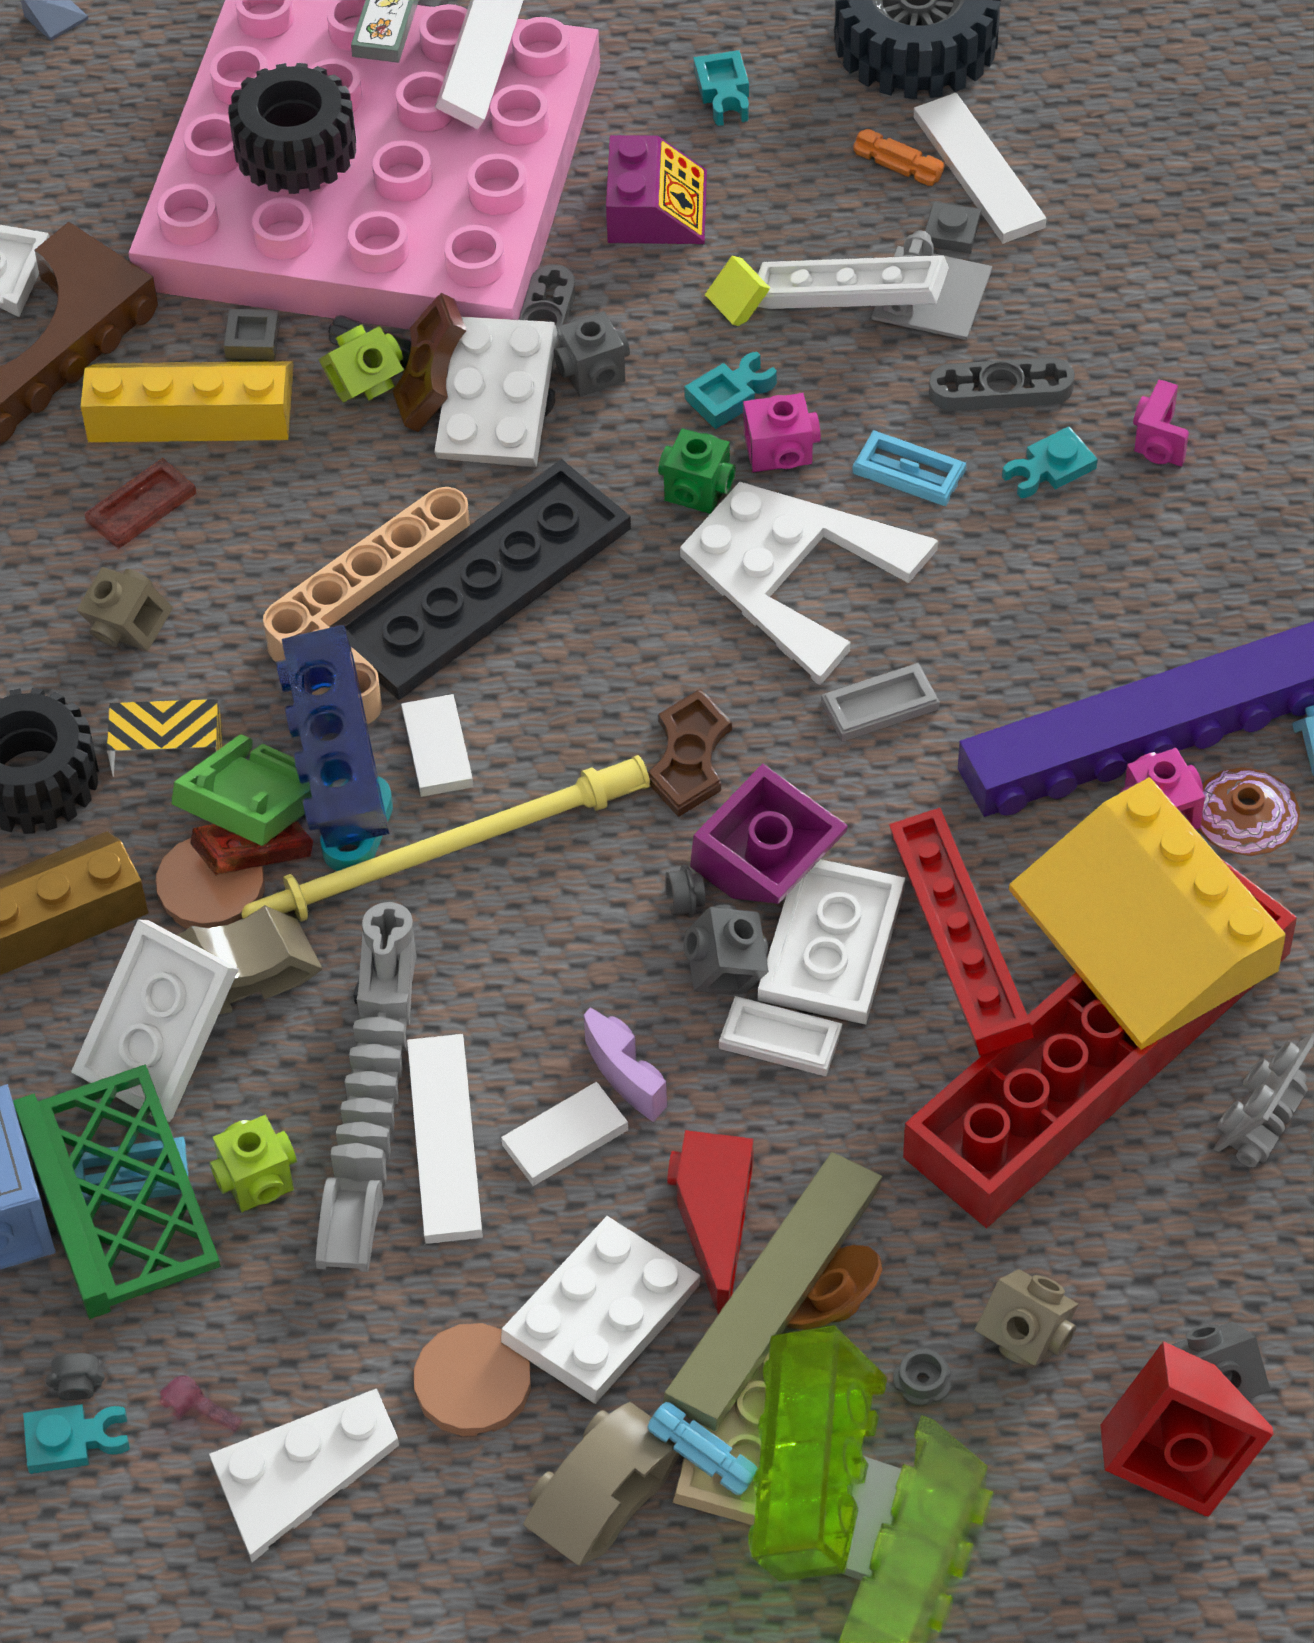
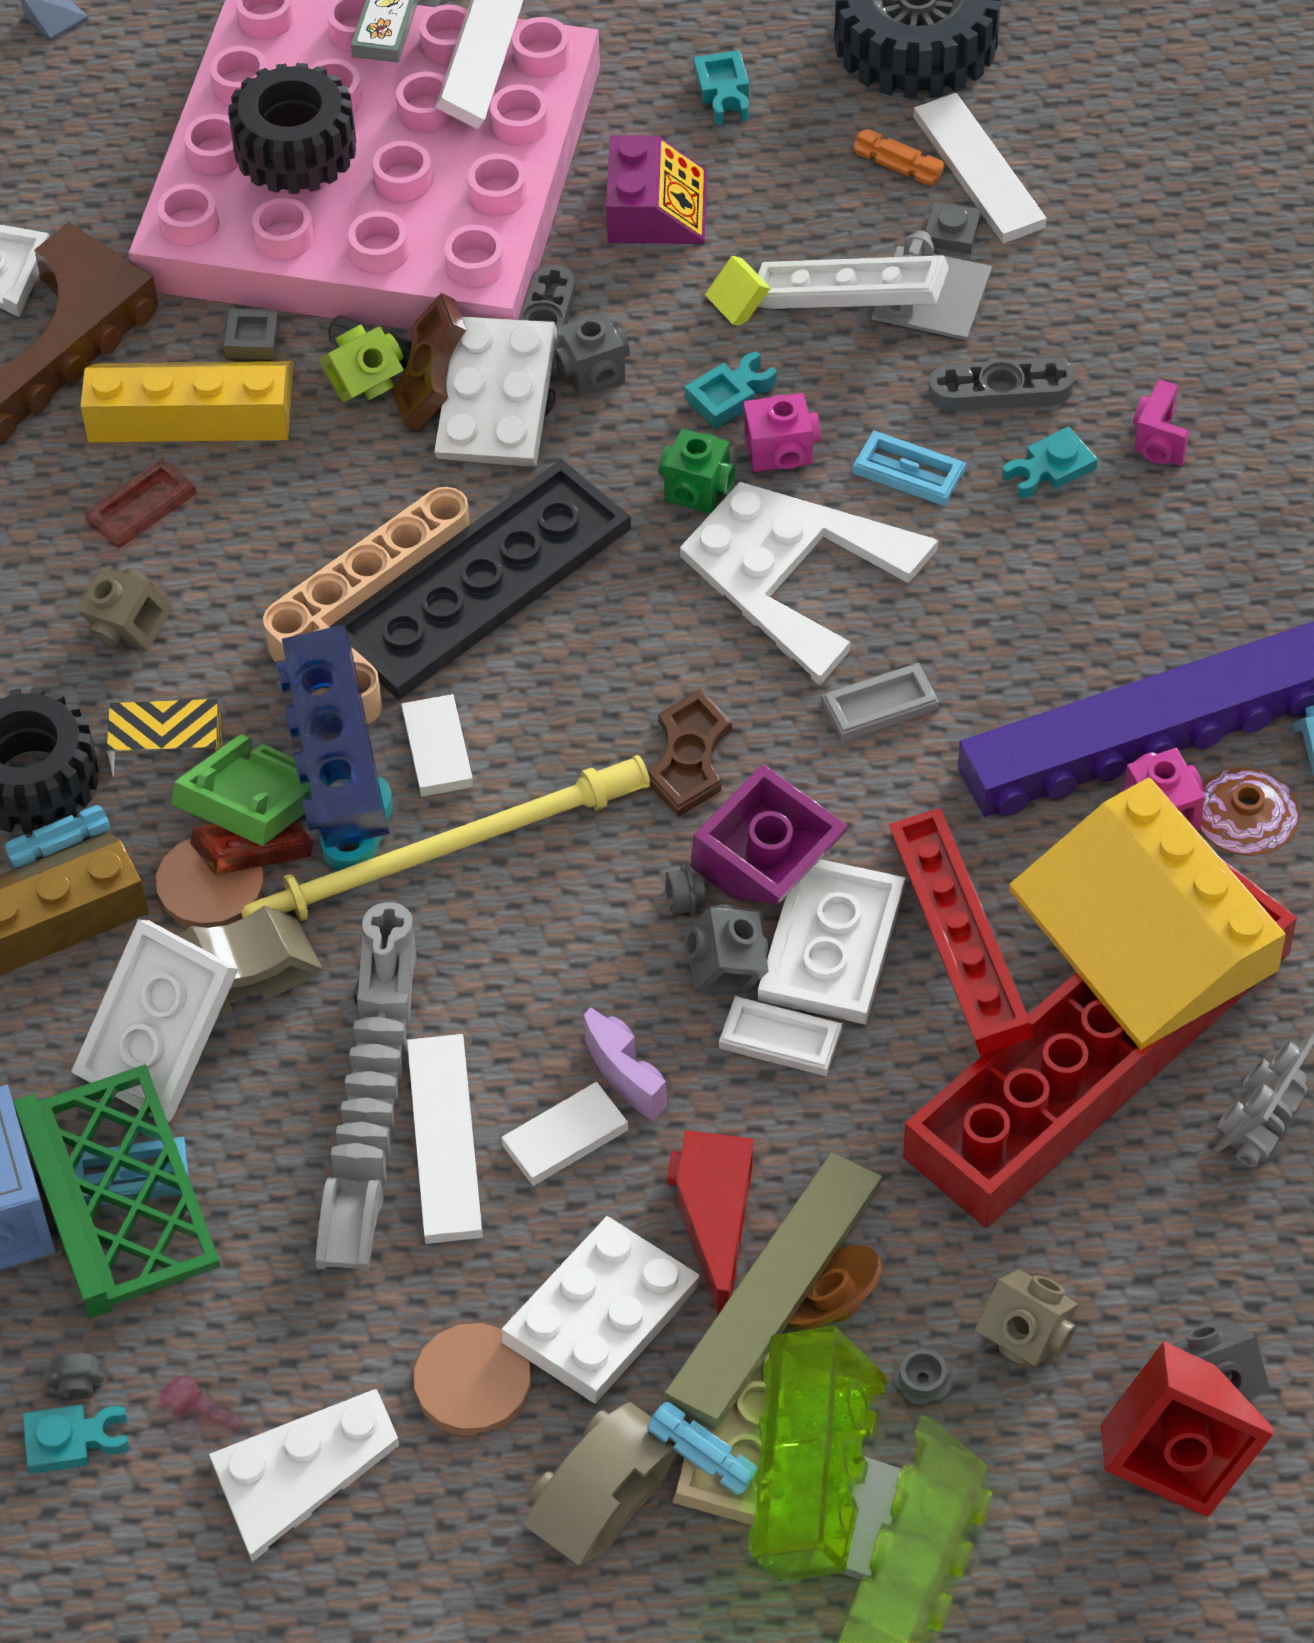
lime brick [209,1114,297,1212] -> none
none -> medium azure axle [5,805,110,869]

